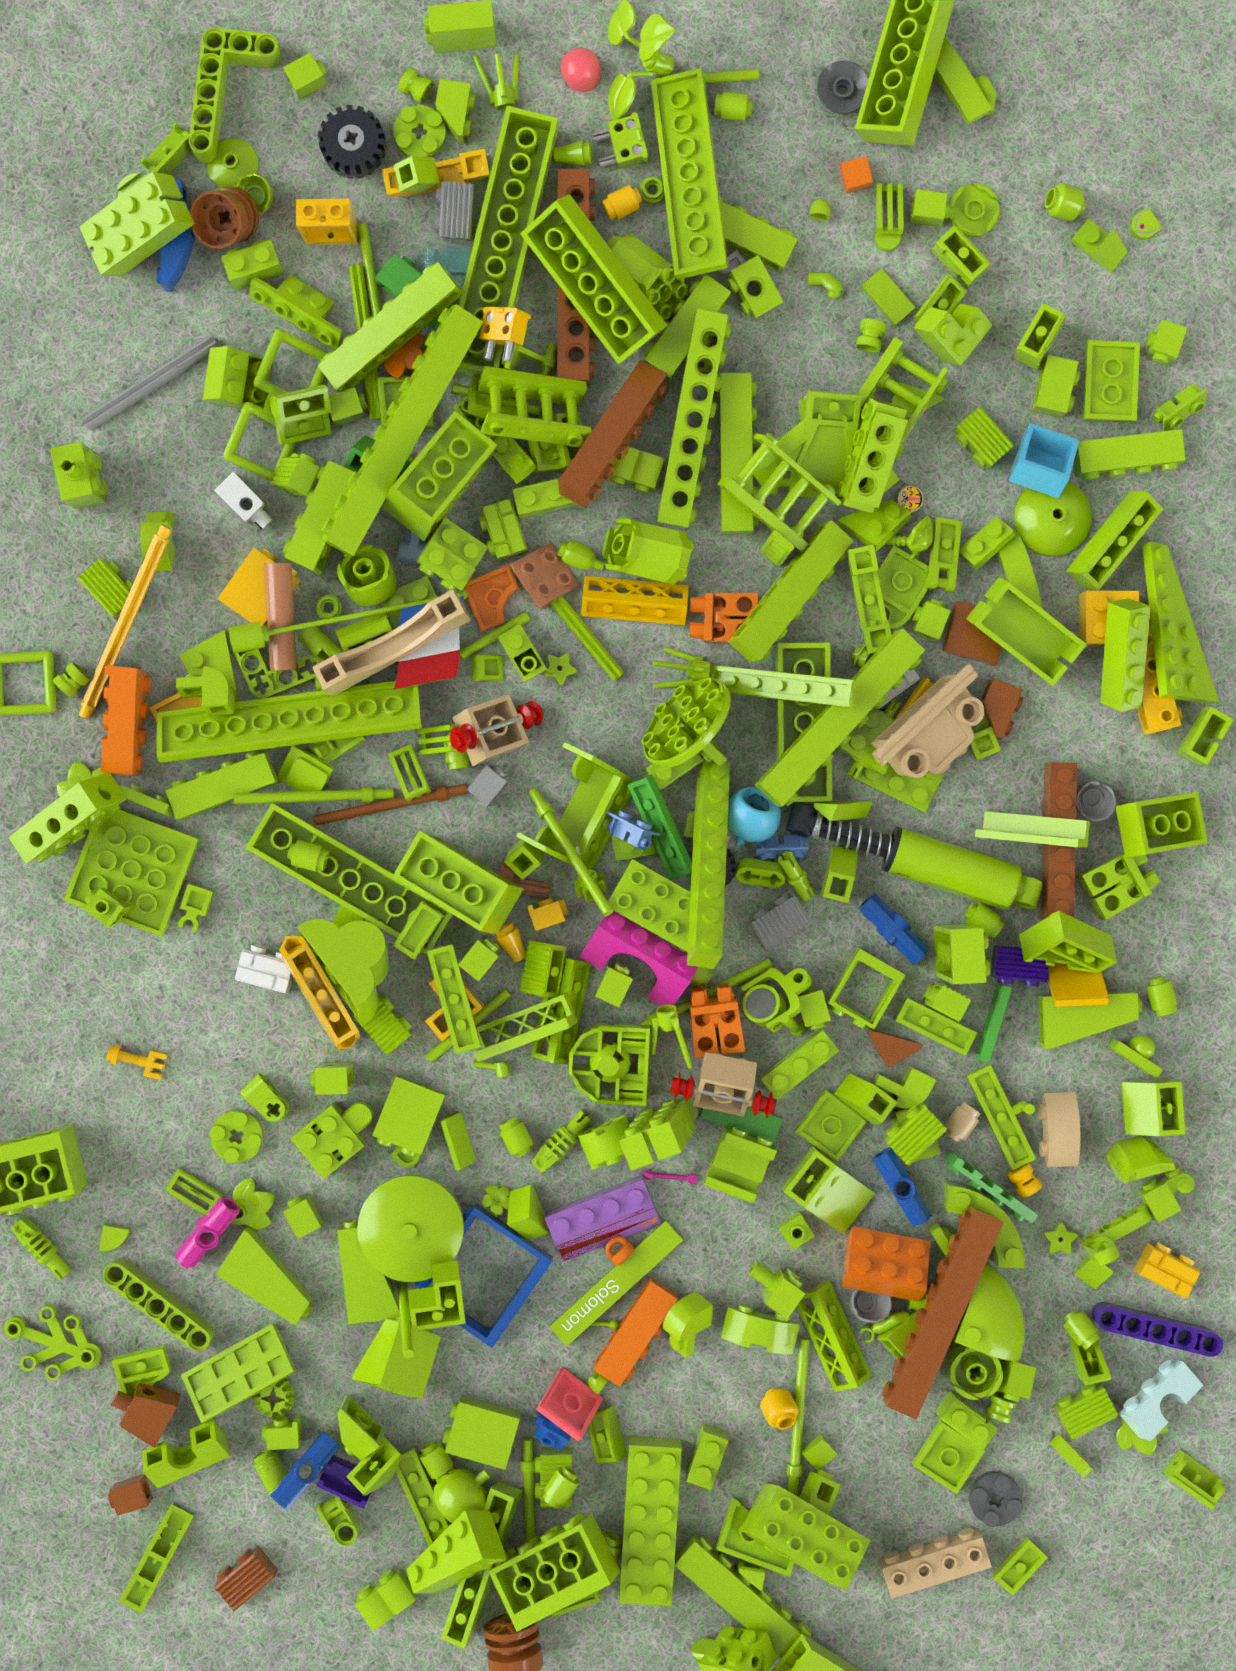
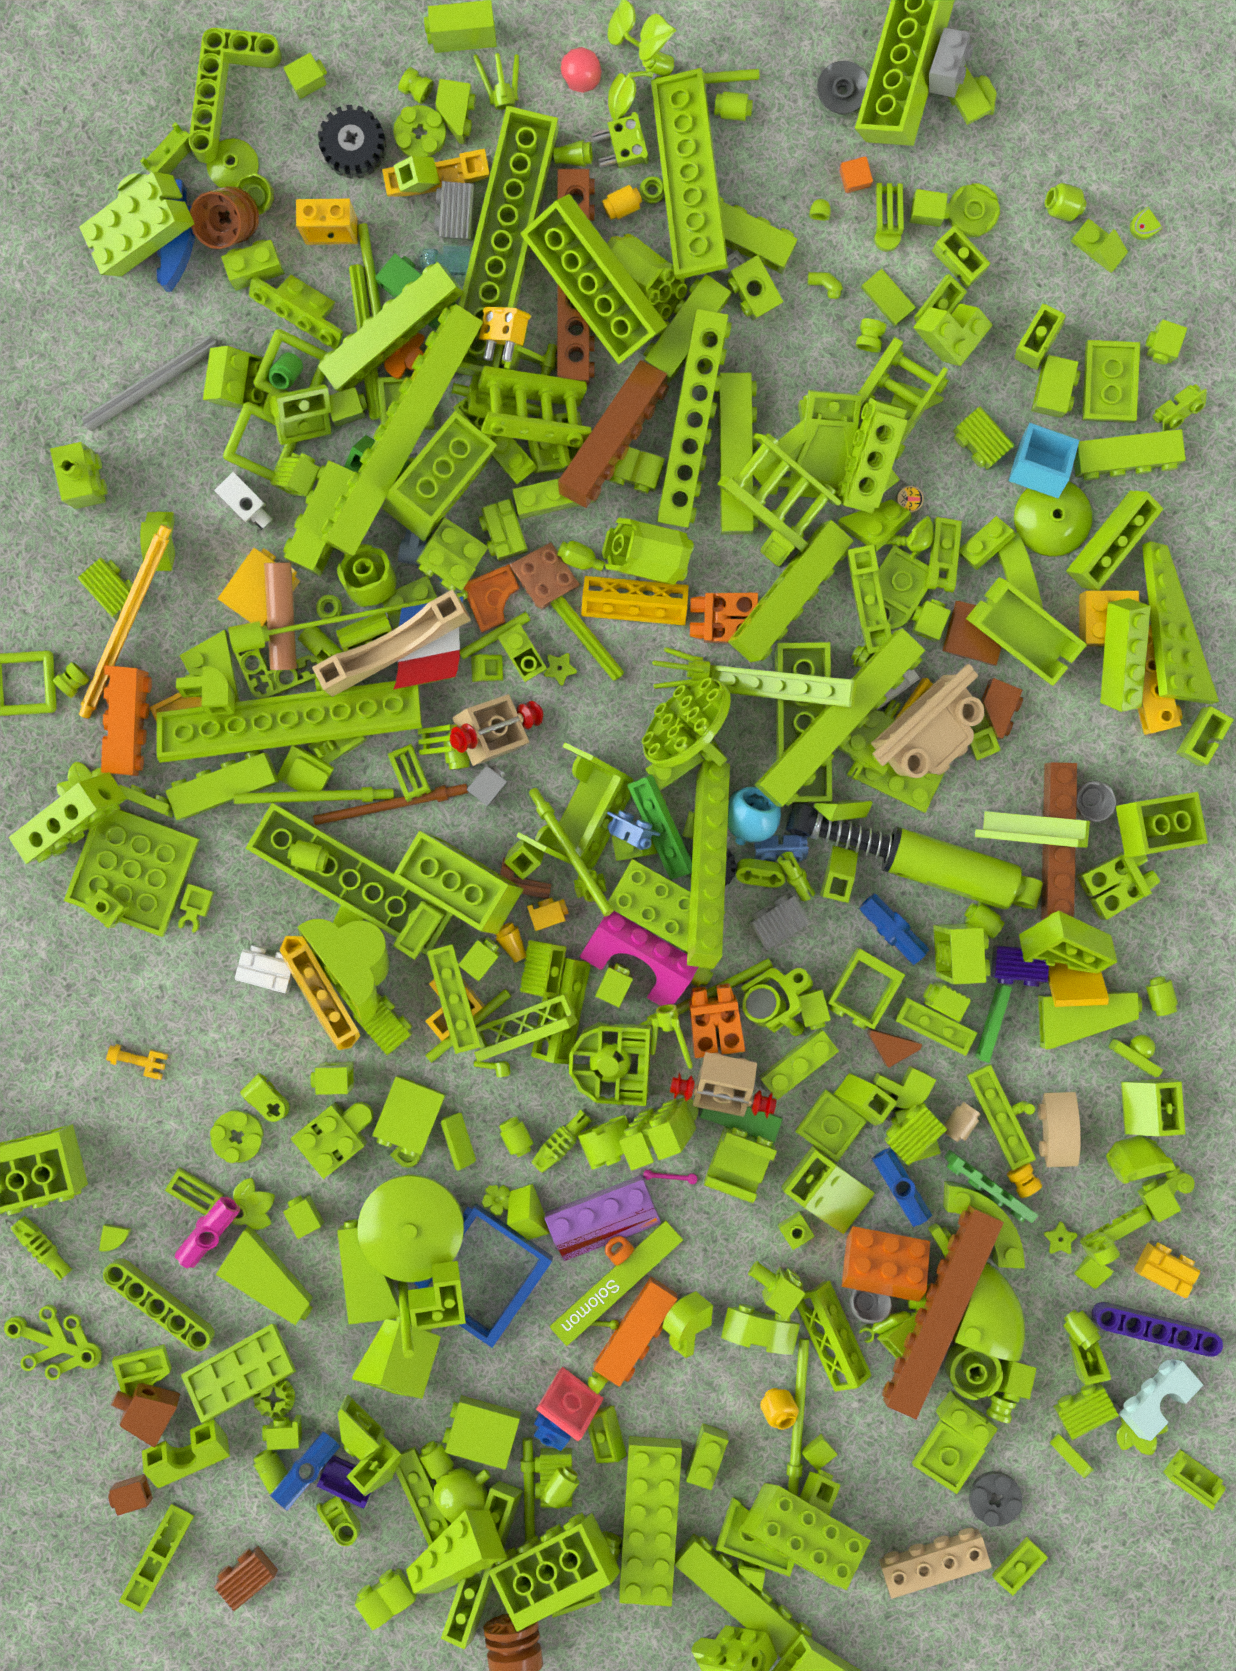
none -> bright green brick [269,352,303,389]
none -> light grey brick [929,28,973,98]

